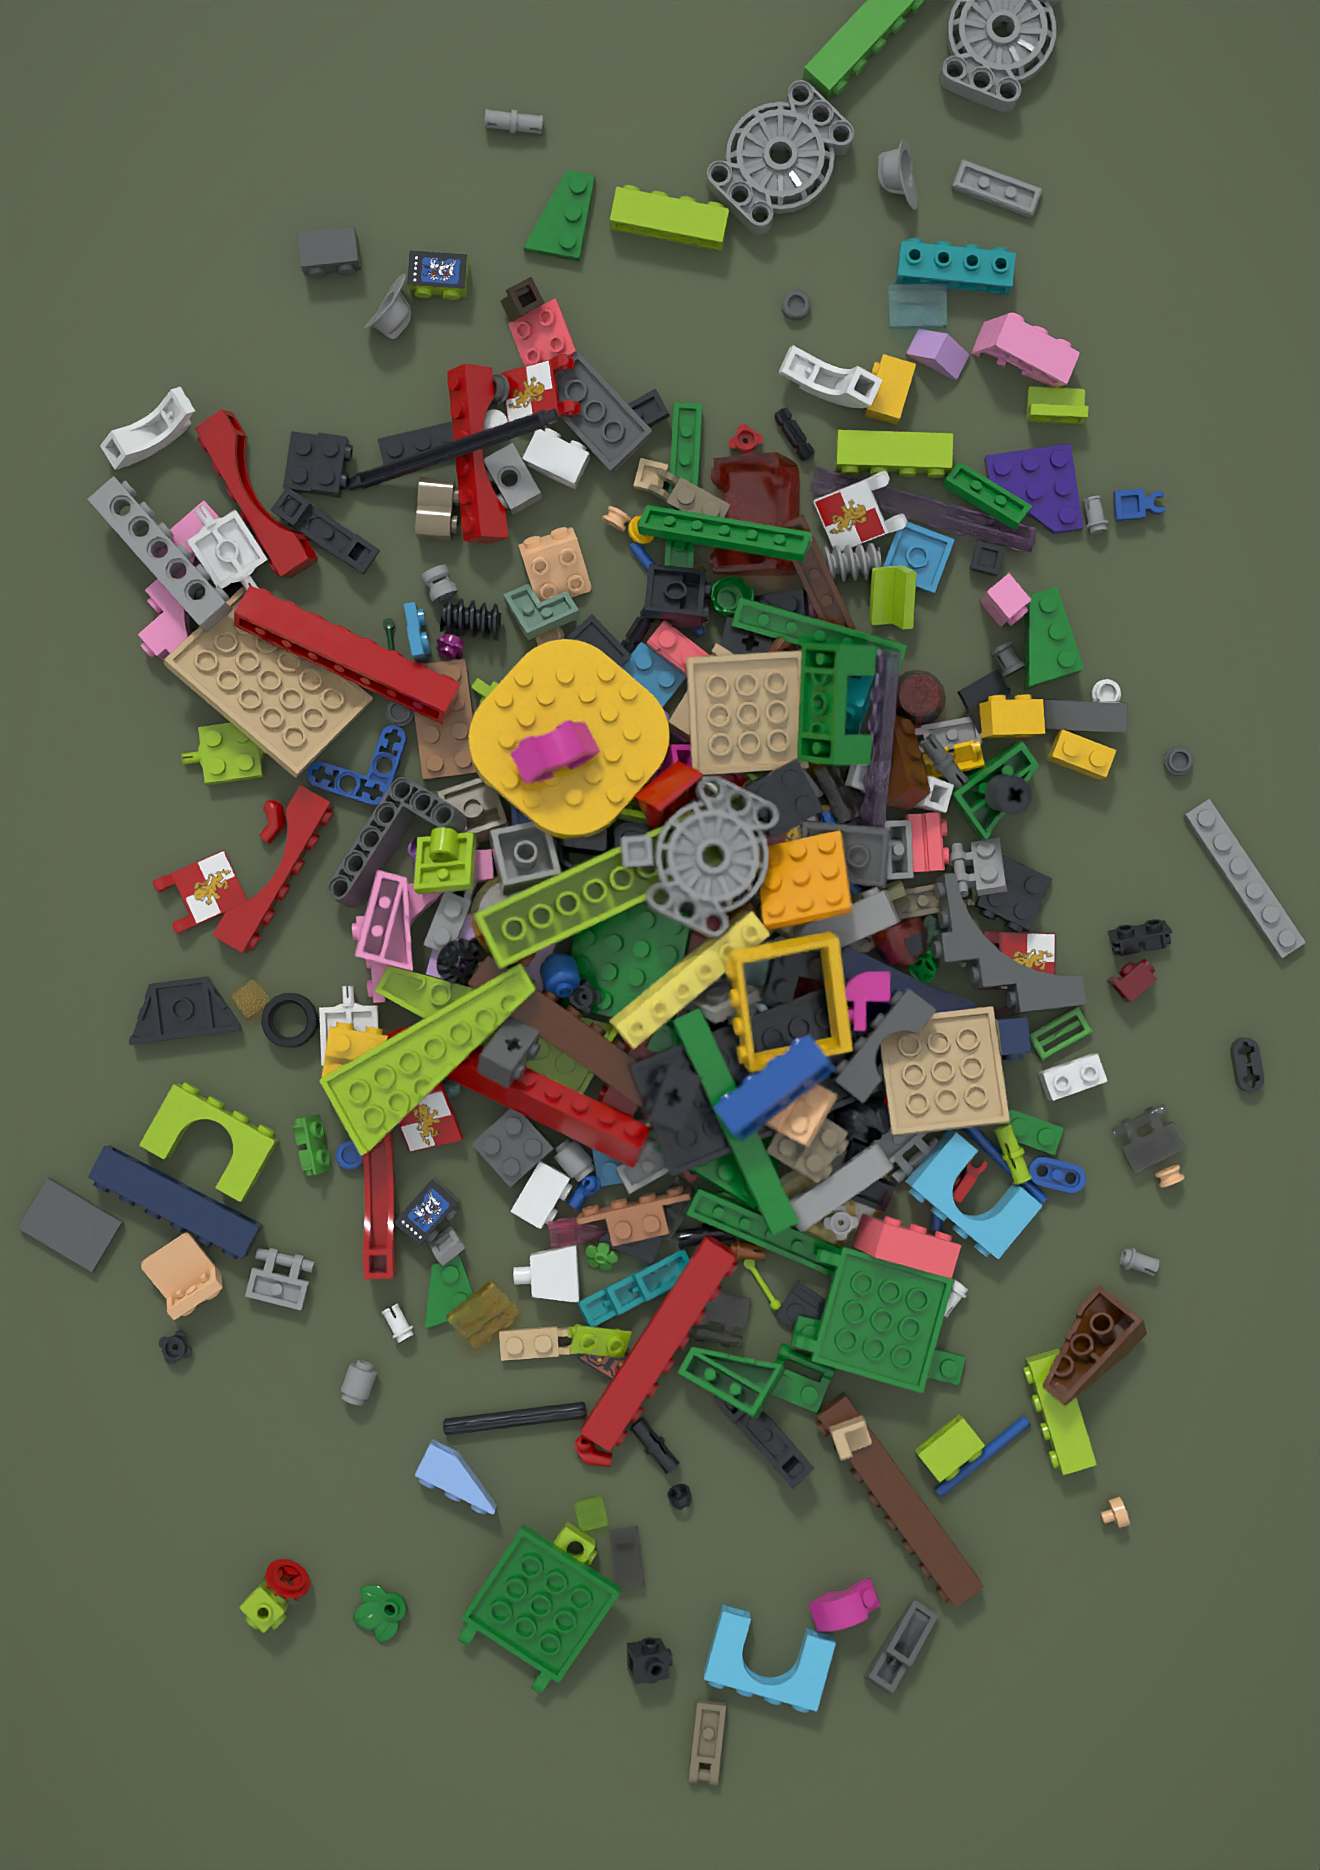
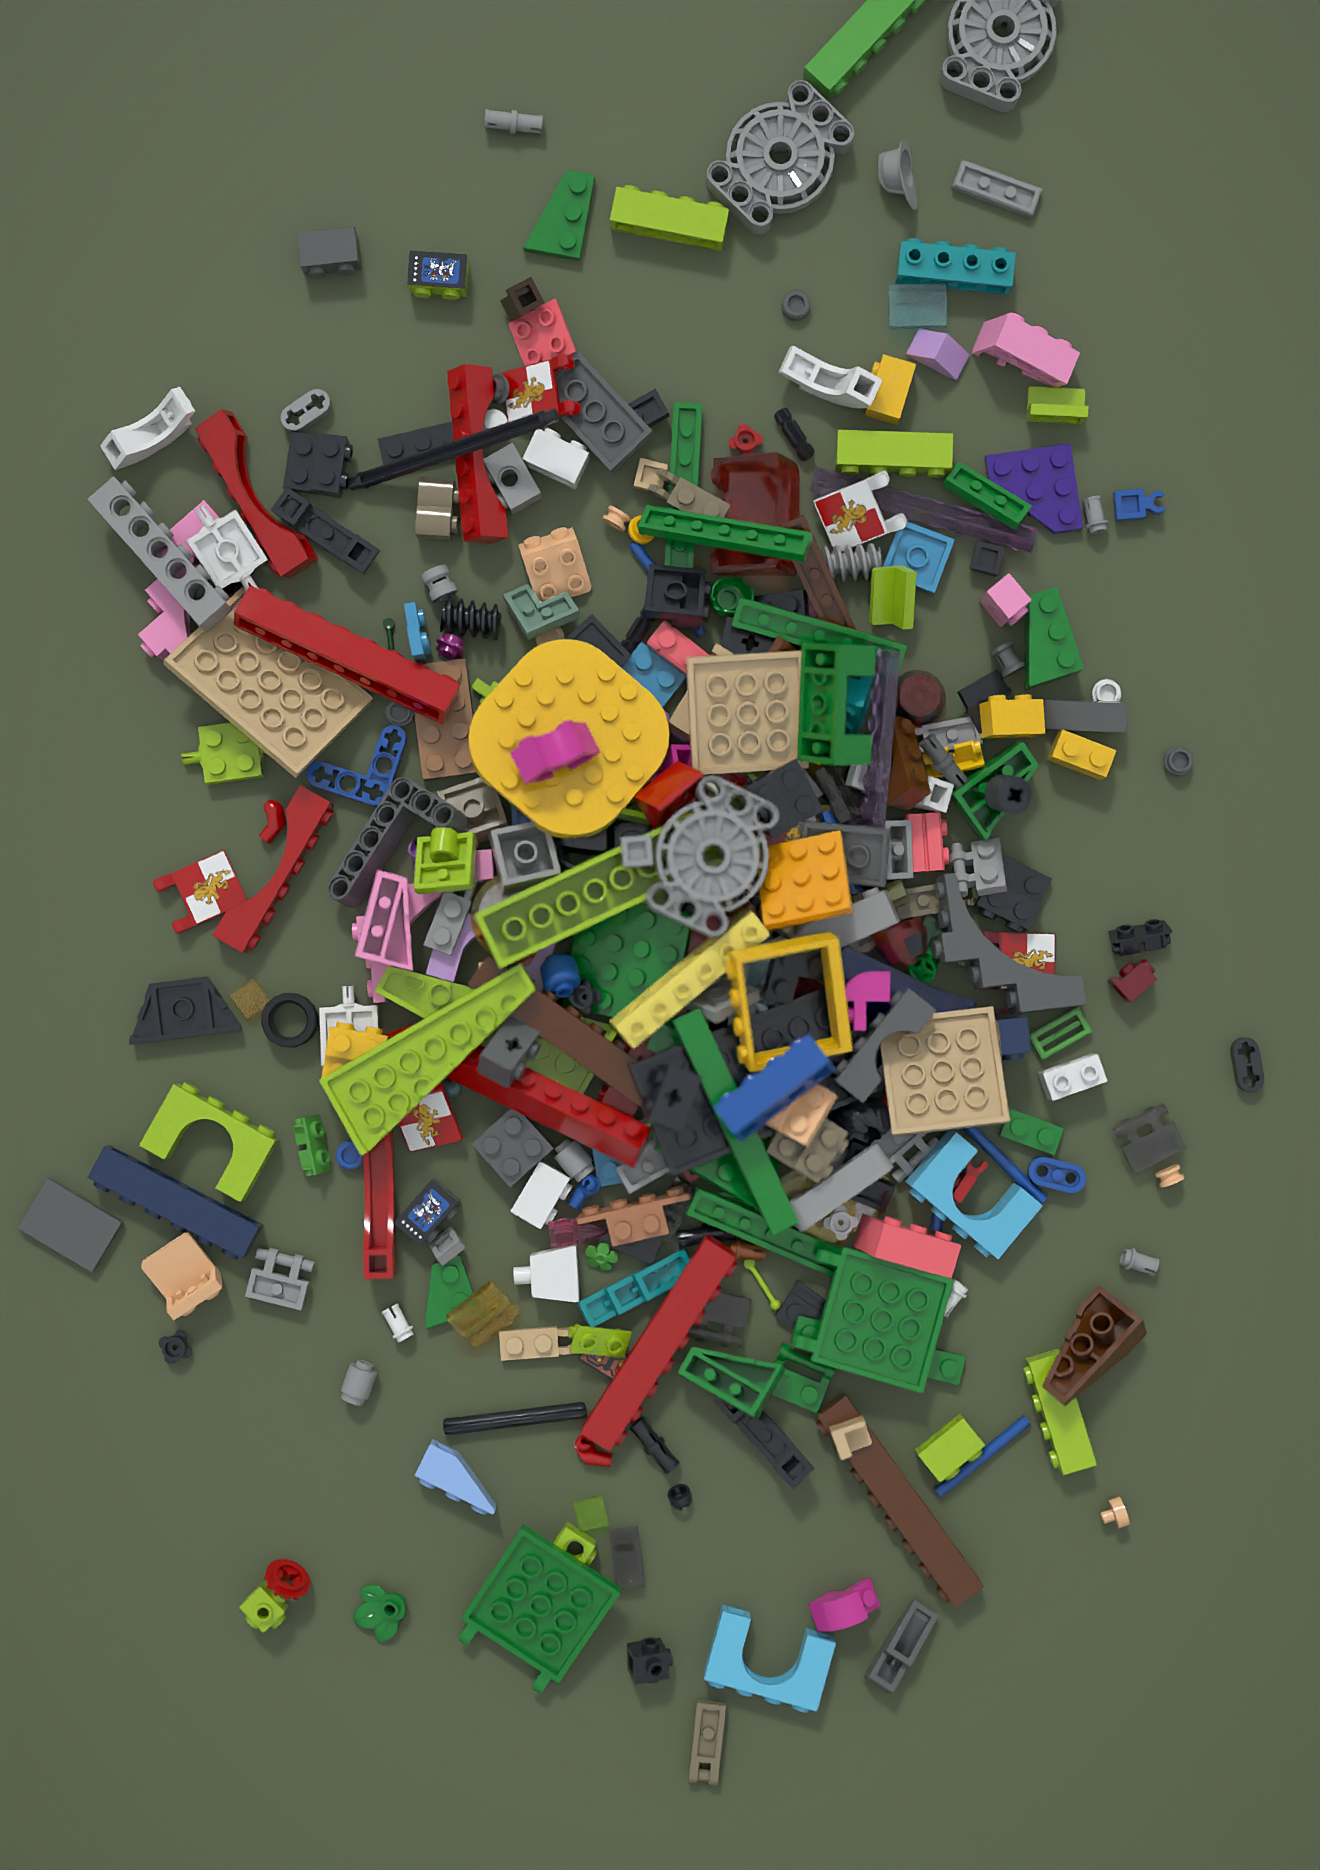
light grey piece [364,273,411,340] -> none
black gear [436,938,481,984] -> none
lime pin [994,1123,1032,1185] -> none
light grey plate [1183,799,1306,959] -> none
none -> light grey beam [281,389,332,433]

